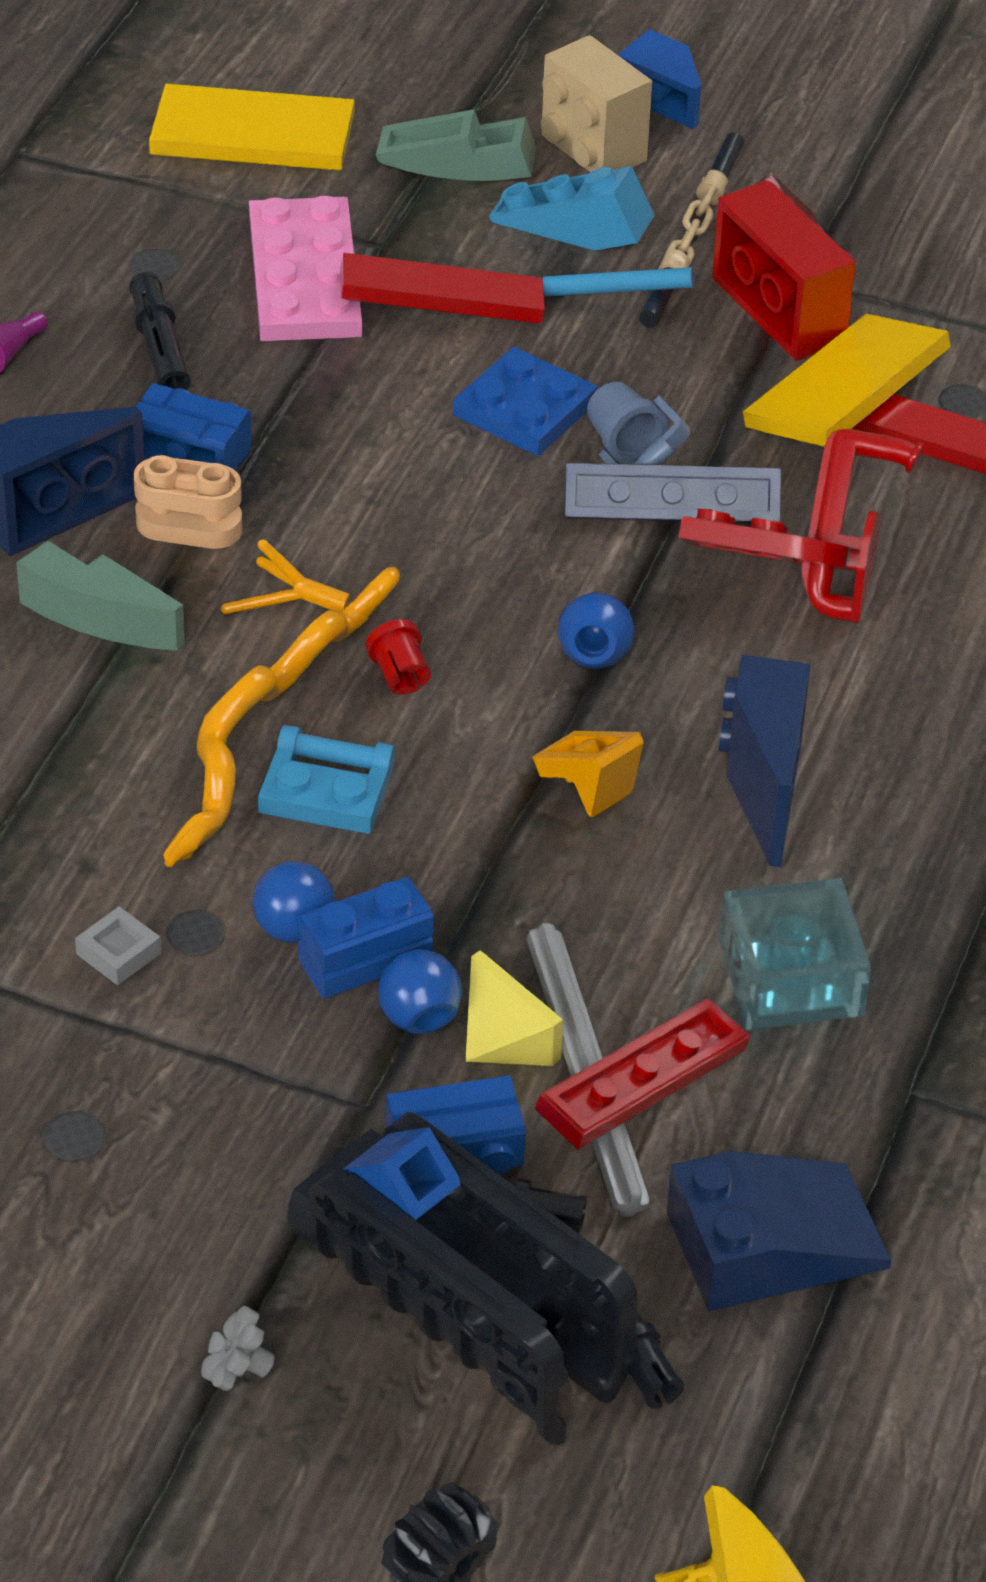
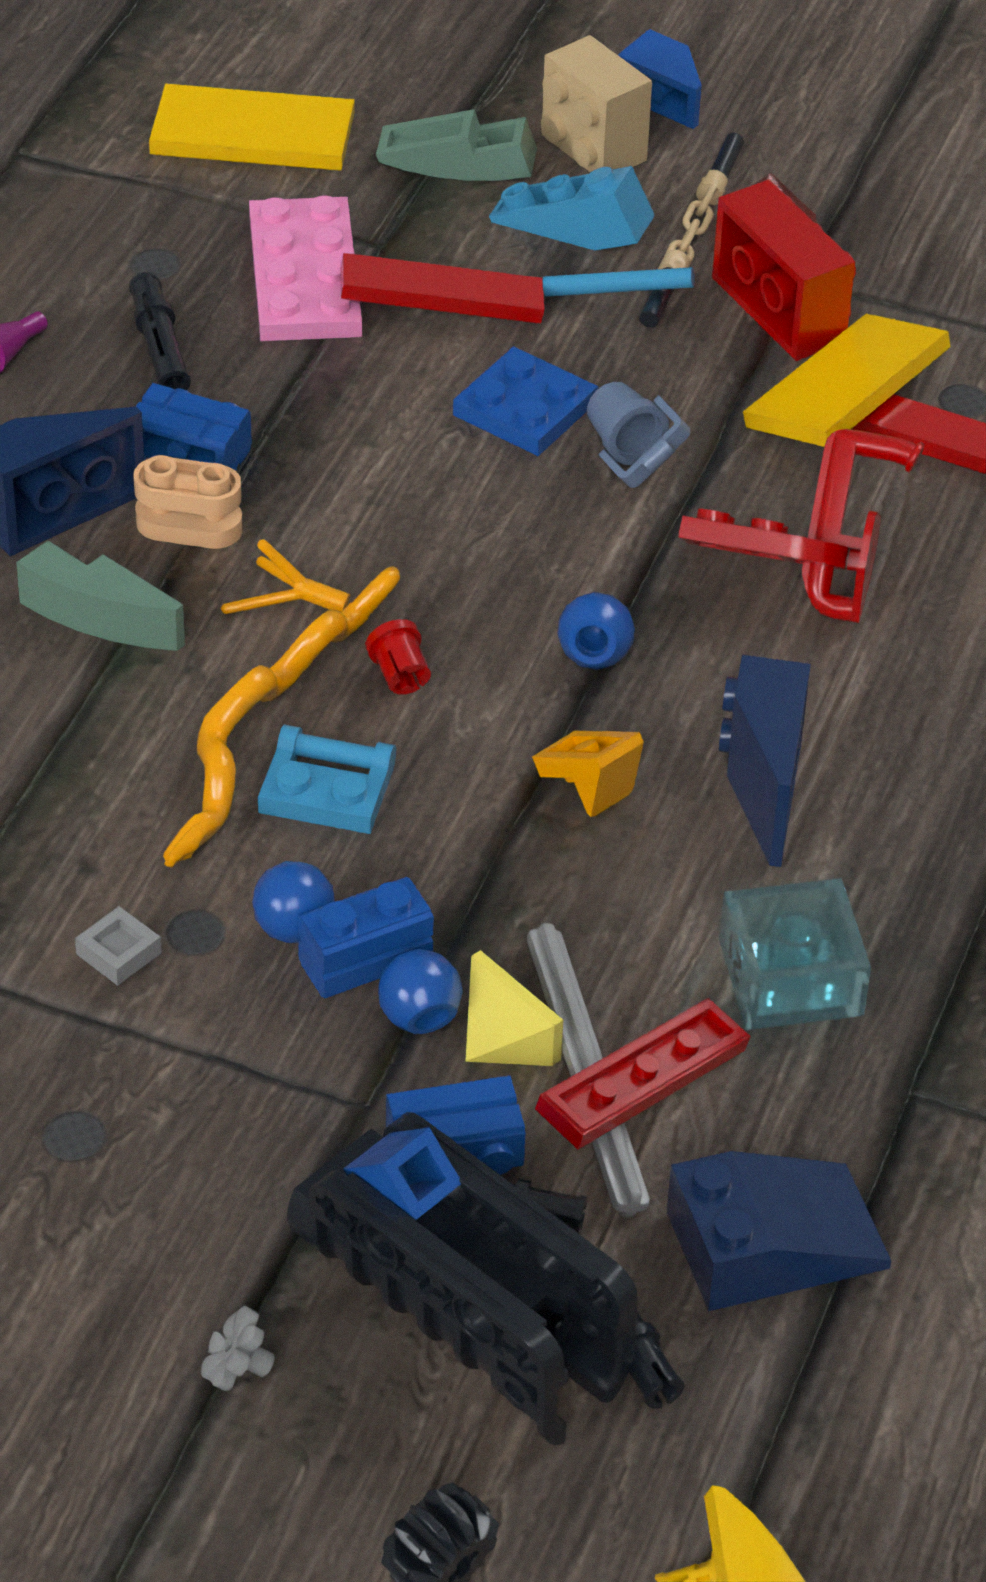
plate [565,463,781,523] -> none

